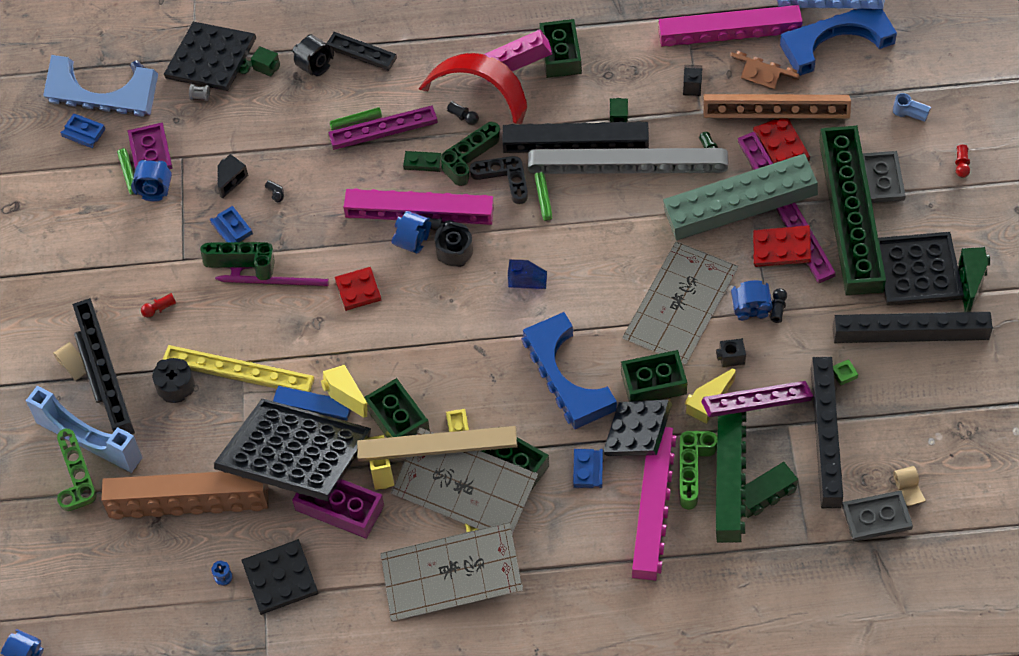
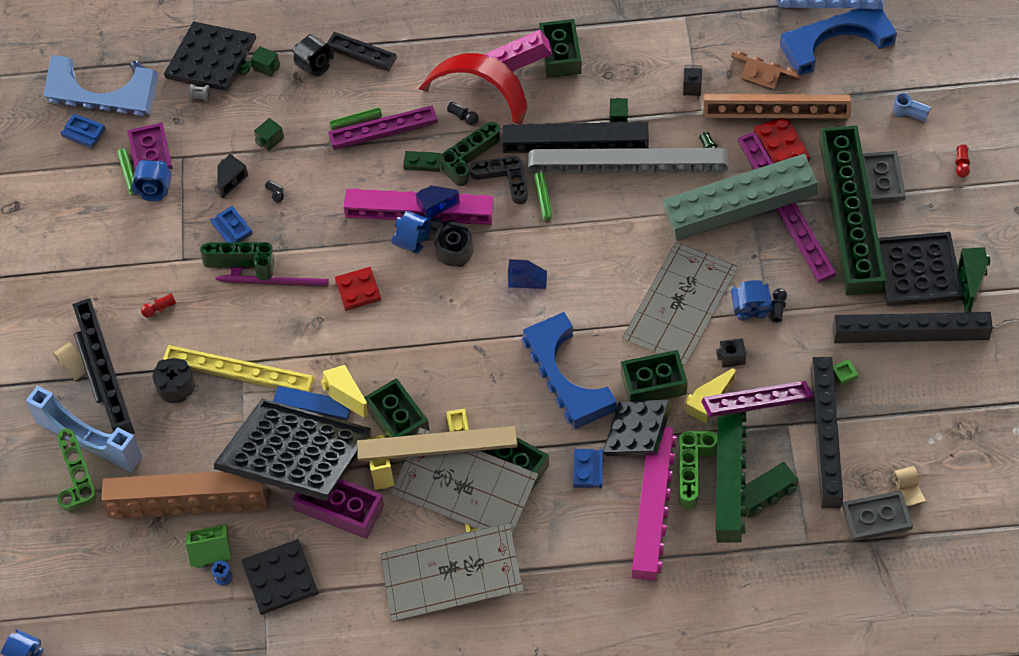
dark pink brick [658,5,803,47] -> none
red plate [753,225,811,267] -> none
none -> bright green slope [186,524,231,568]
none -> dark green brick [254,118,284,151]
none -> clear blue slope [415,185,460,219]

